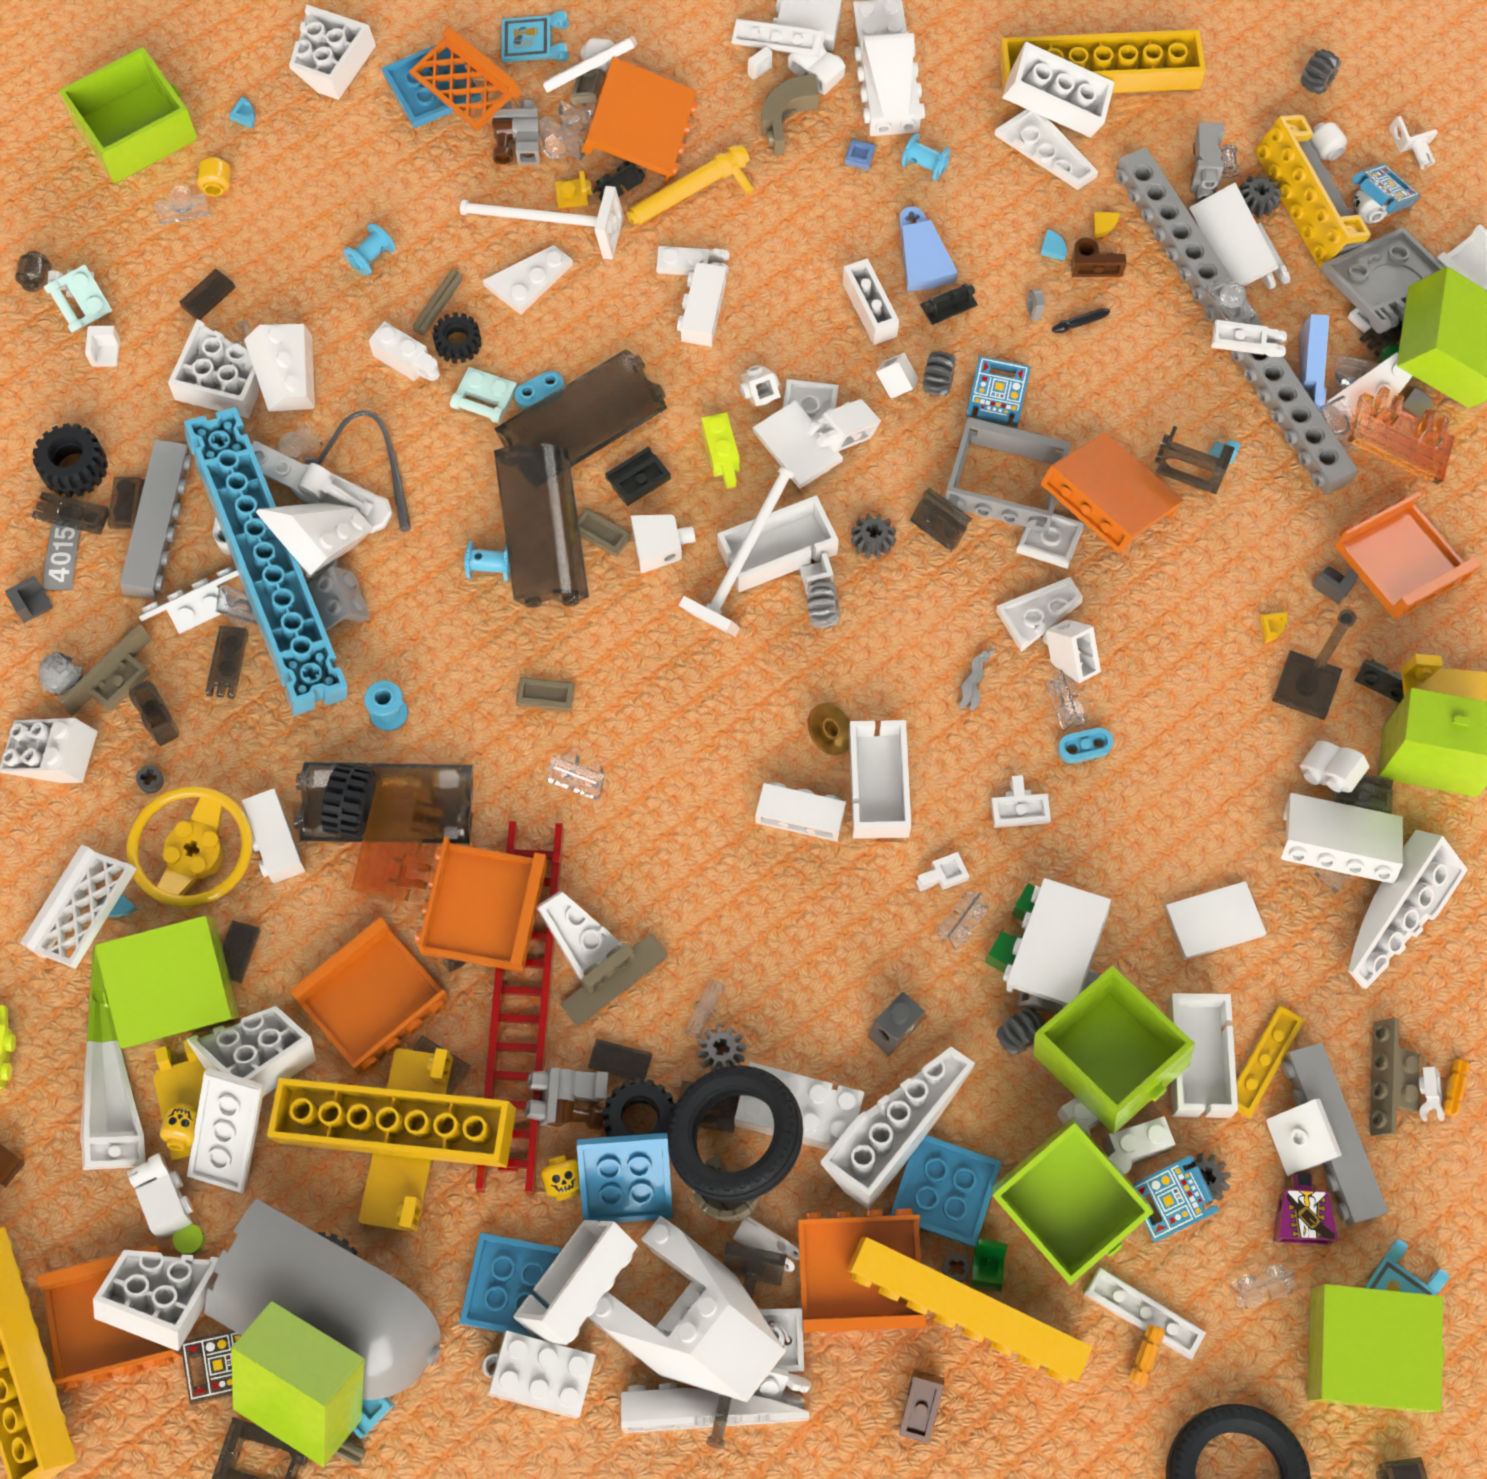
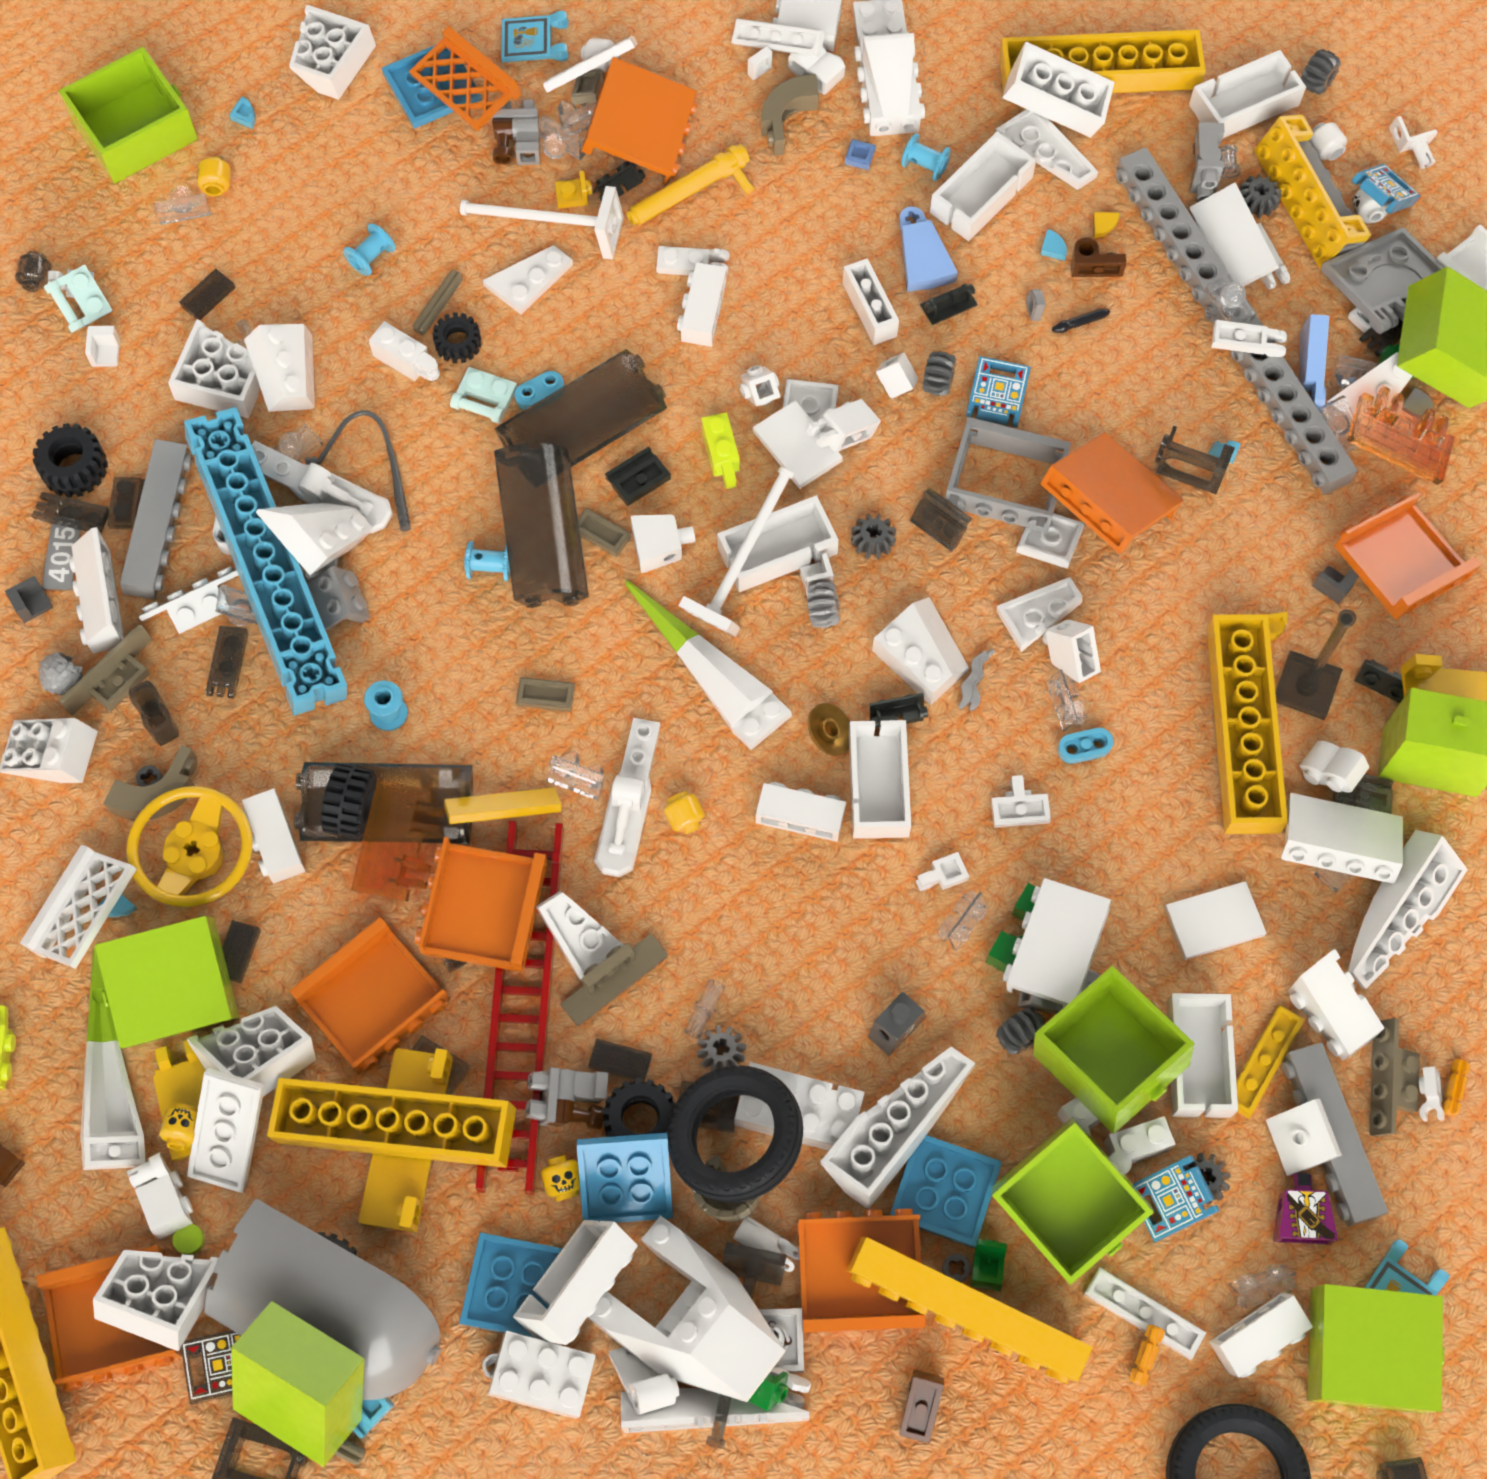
none -> white slope [69,527,124,654]
none -> dark tan arch [103,745,197,820]
none -> yellow tile [444,787,561,824]
none -> white piece [594,718,661,877]
none -> white door [609,1347,679,1415]
none -> white plate [626,580,792,750]
none -> yellow head [663,791,705,835]
none -> green bracket [748,1371,789,1411]
none -> pearl dark grey hinge [869,693,928,729]
none -> white wedge [872,597,969,705]
none -> white piece [930,131,1036,242]
none -> white piece [1189,50,1306,139]
none -> yellow brick [1207,614,1288,834]
none -> white brick [1209,1292,1313,1378]
none -> white wedge [1288,949,1384,1061]

